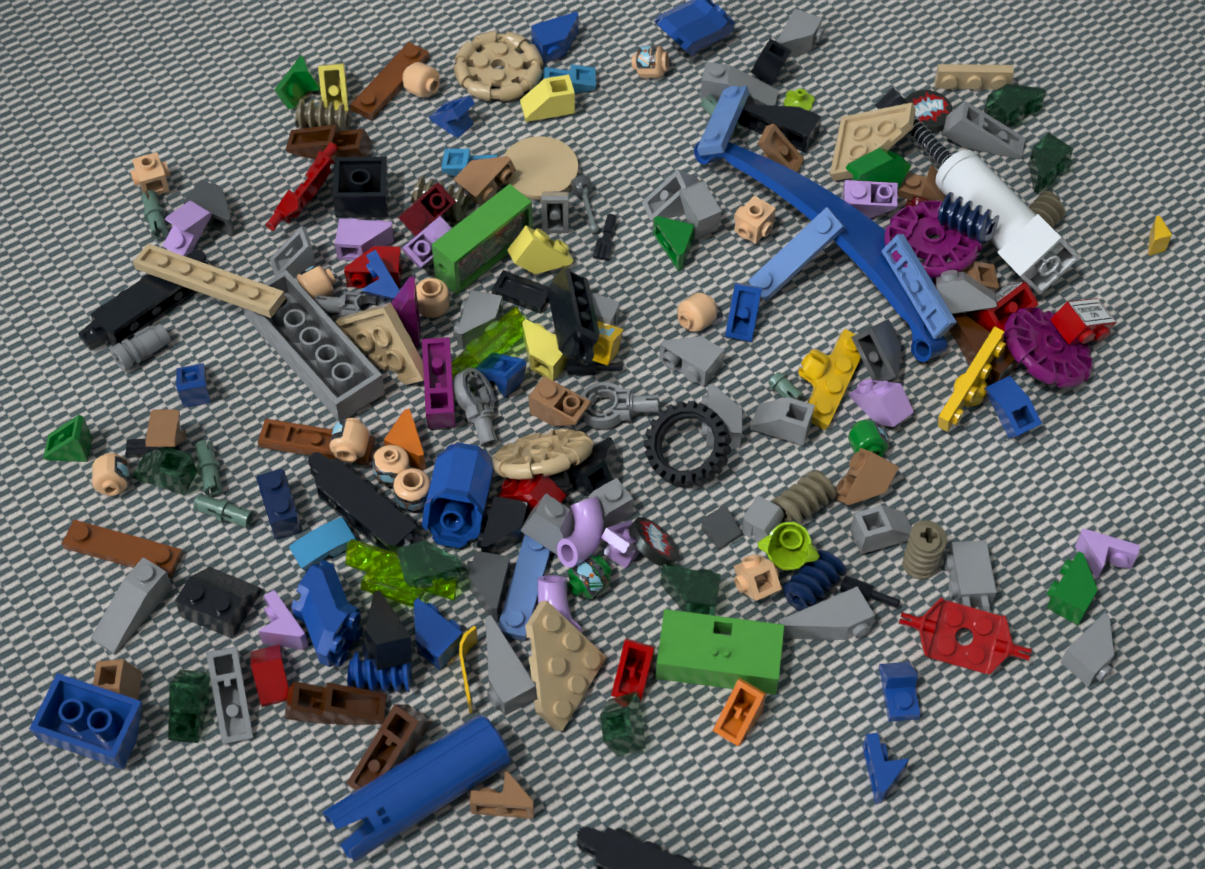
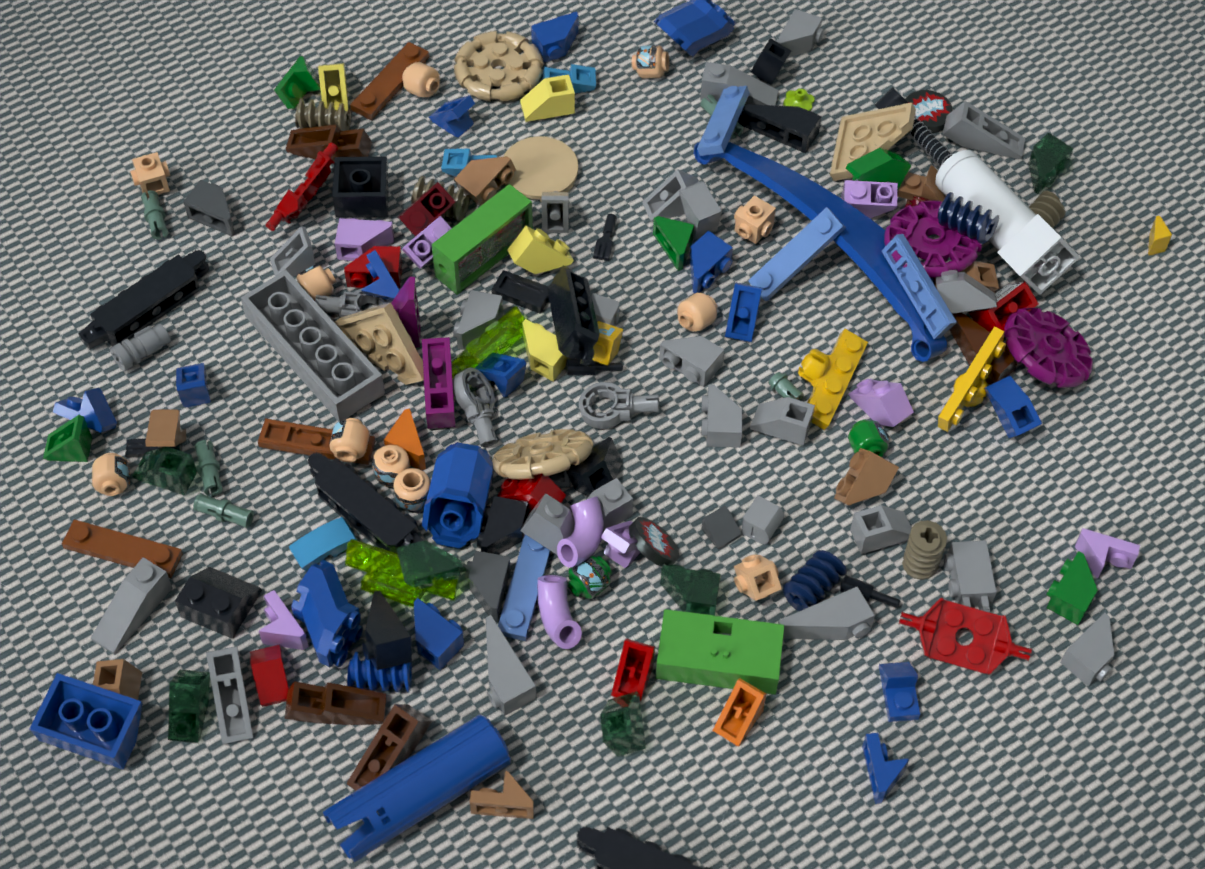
tan plate [133,243,286,318] -> none
lavender slope [163,201,213,256] -> none
dark blue brick [256,469,302,540] -> none
light nougat head [416,278,450,318] -> none
yellow piece [459,626,478,714] -> none
tan plate [525,601,606,731] -> none
medium nougat slope [528,376,591,426] -> none
hinge [570,175,599,234] -> none
black tyre [644,401,731,488] -> none
medium nougat slope [757,123,804,173] -> none
lime hat [757,521,820,570] -> none
dark tan piece [772,470,837,524] -> none
dark grey slope [851,319,901,381] -> none
tan plate [934,64,1014,90] -> none
clear green slope [984,84,1046,127] -> none
red brick [1050,298,1117,345] -> none
none -> blue slope [53,388,117,433]
none -> blue slope [690,230,733,294]

